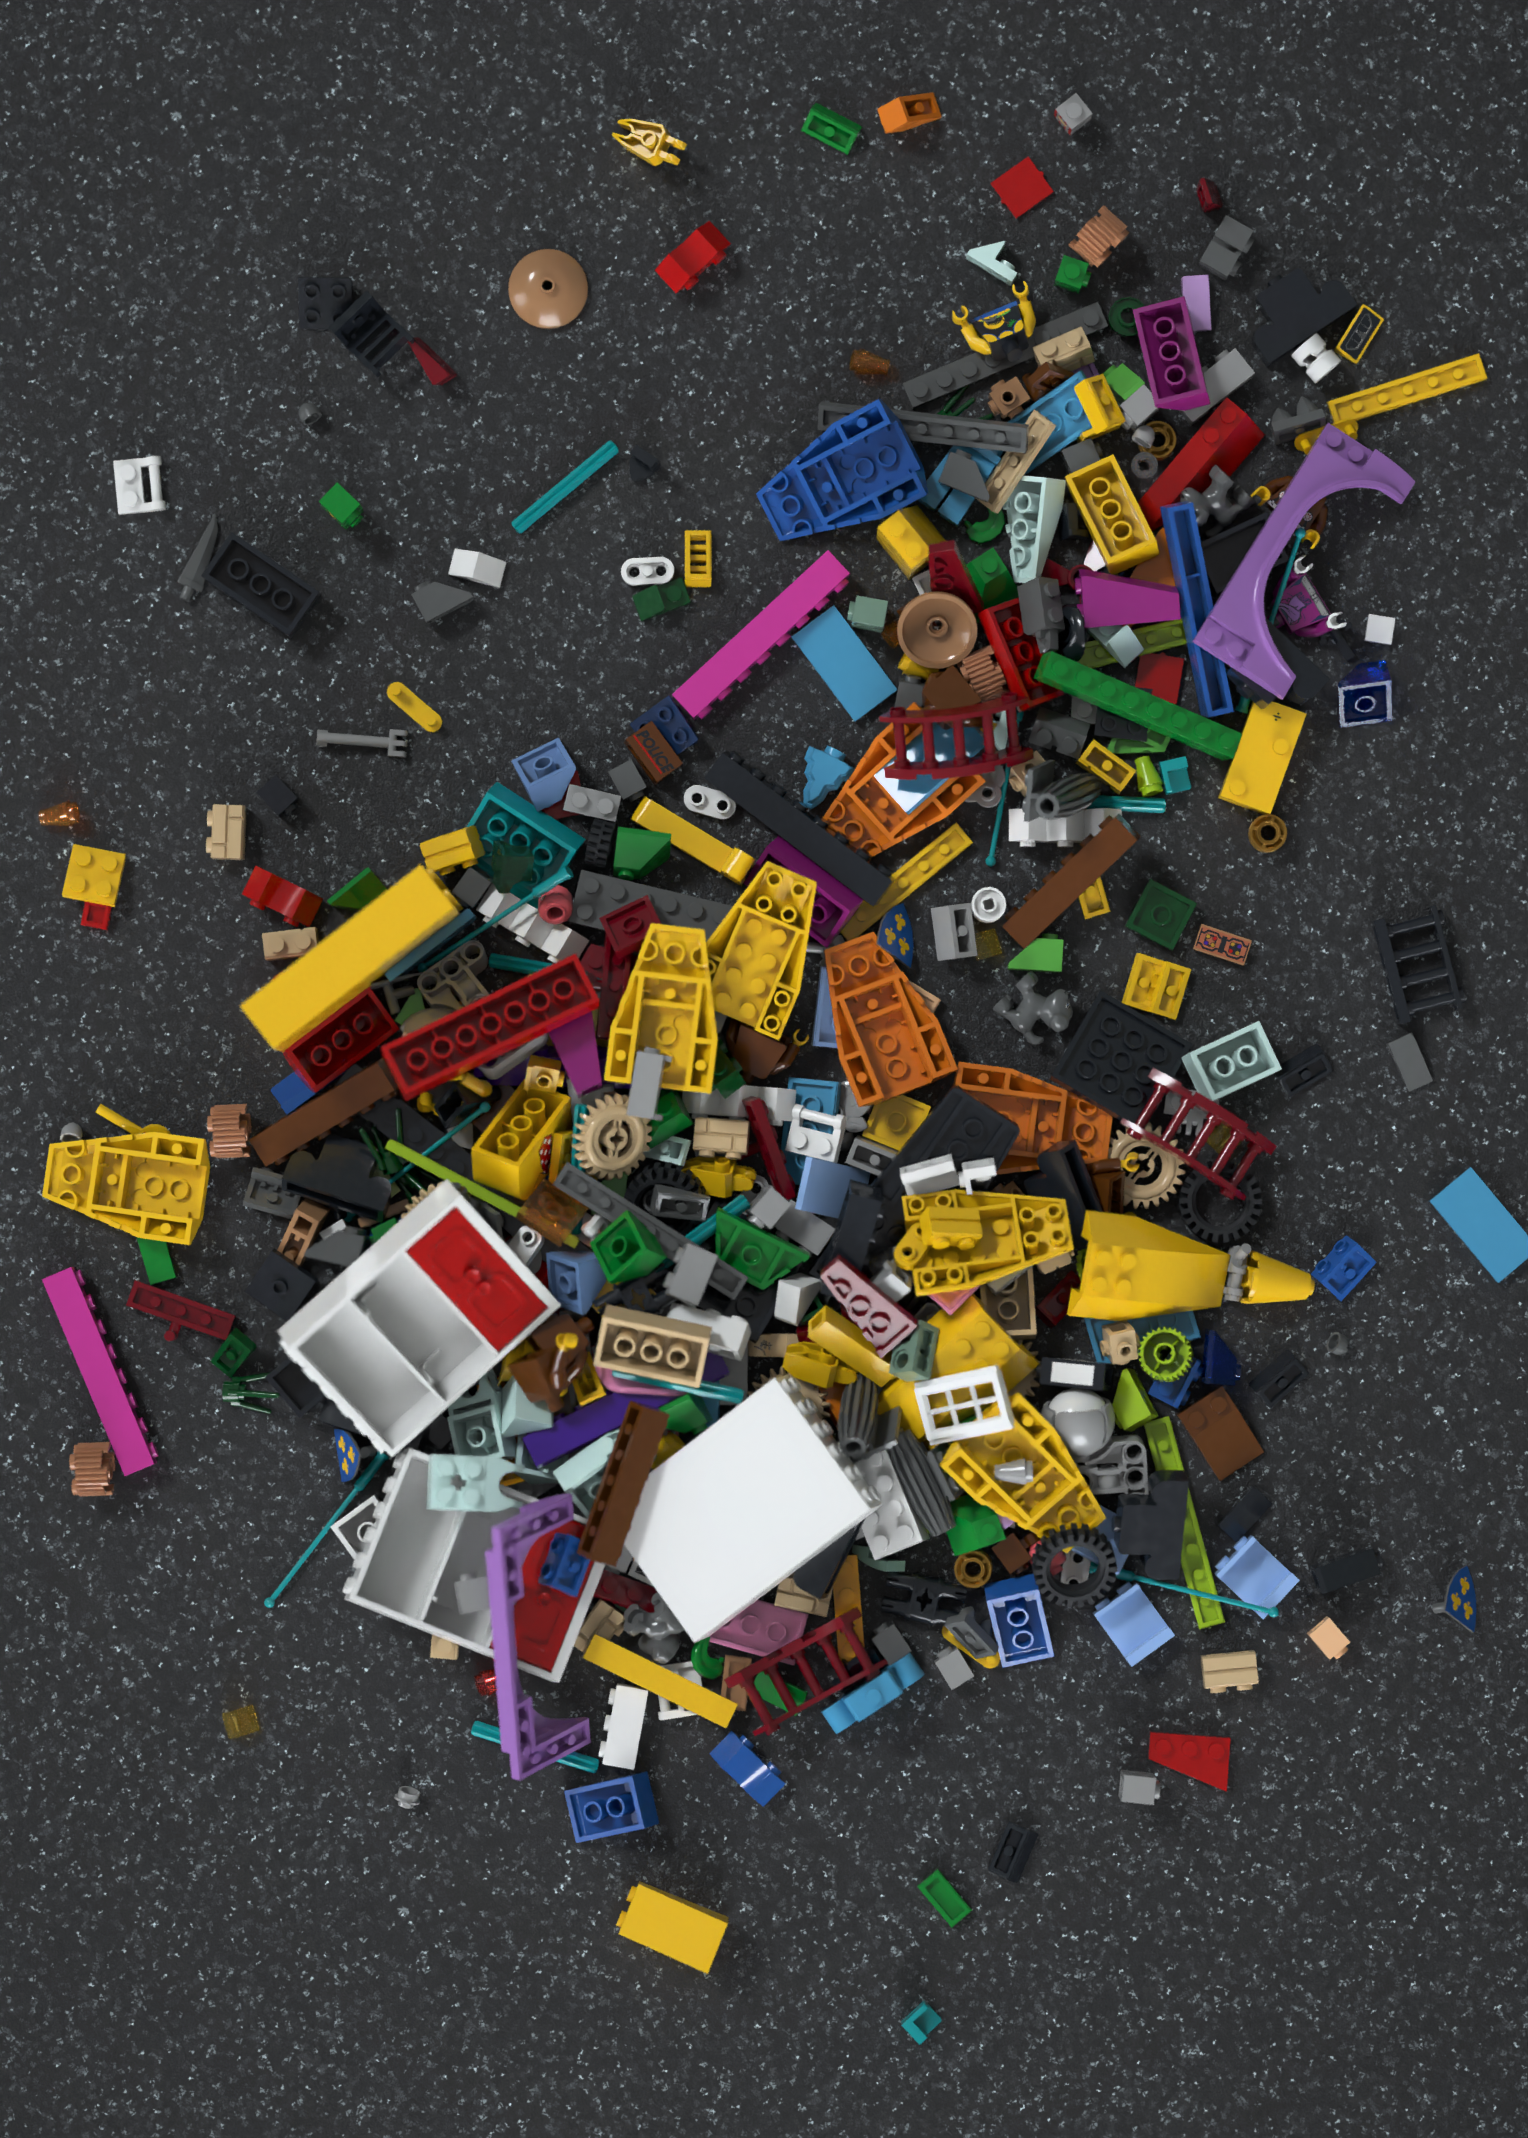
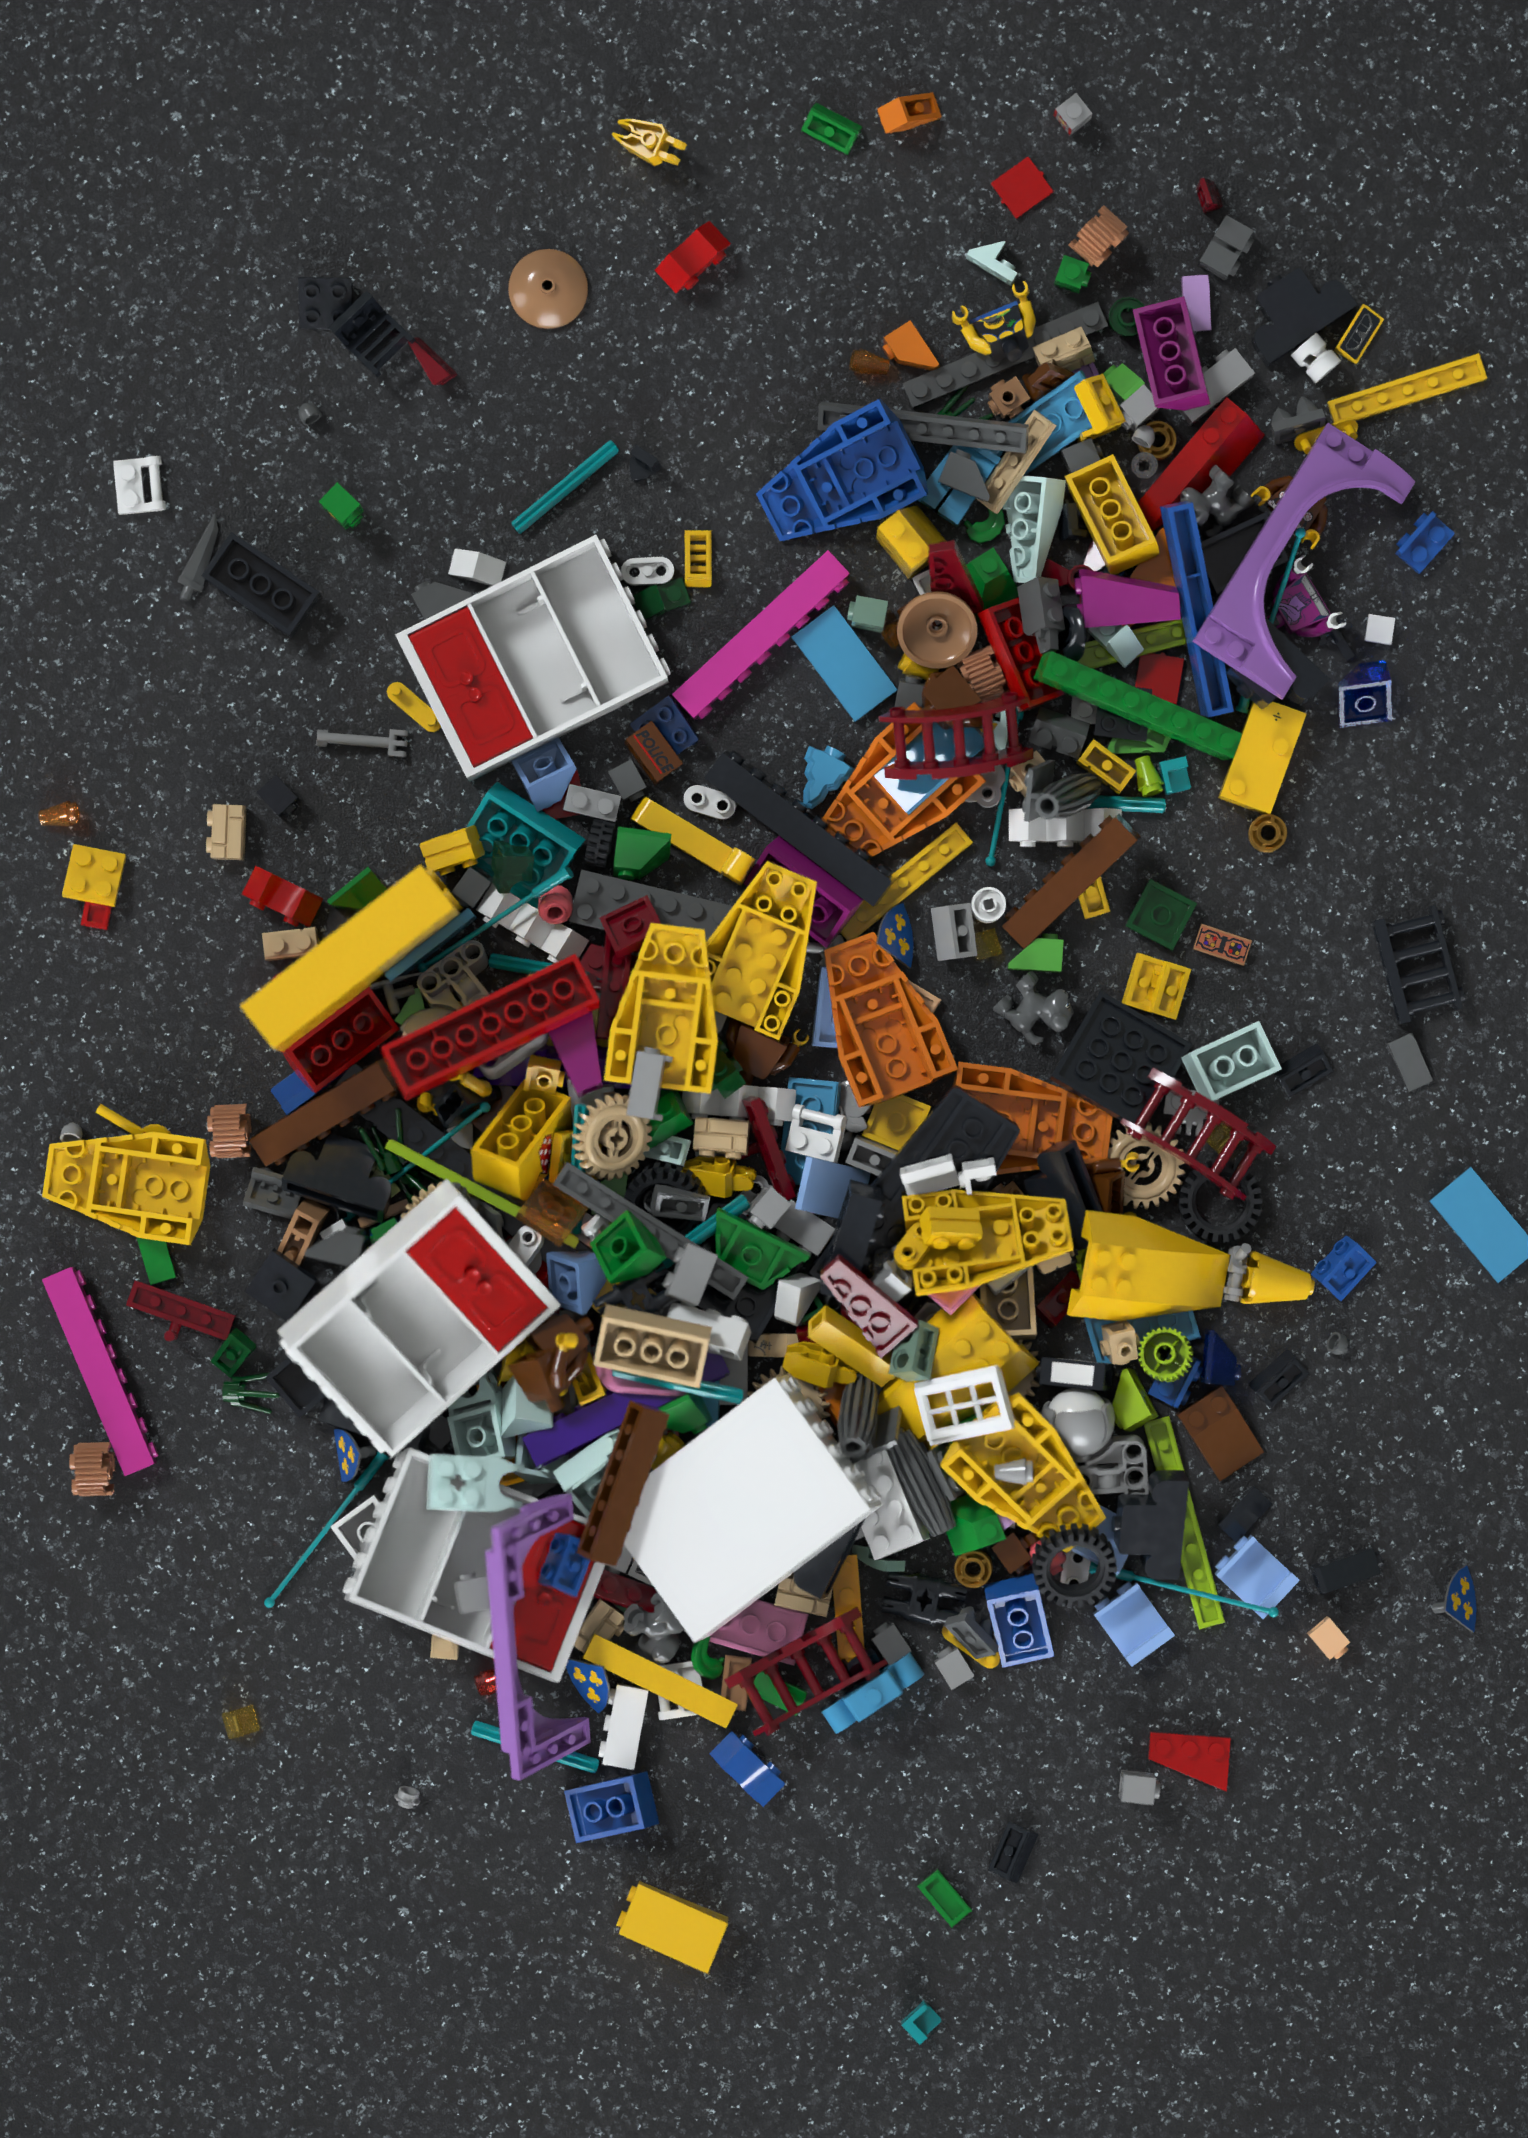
tan brick [1200,1650,1259,1693] -> none
none -> white container [395,535,671,782]
none -> blue shield [566,1658,610,1713]
none -> orange slope [882,320,939,371]
none -> blue bracket [1395,511,1455,574]

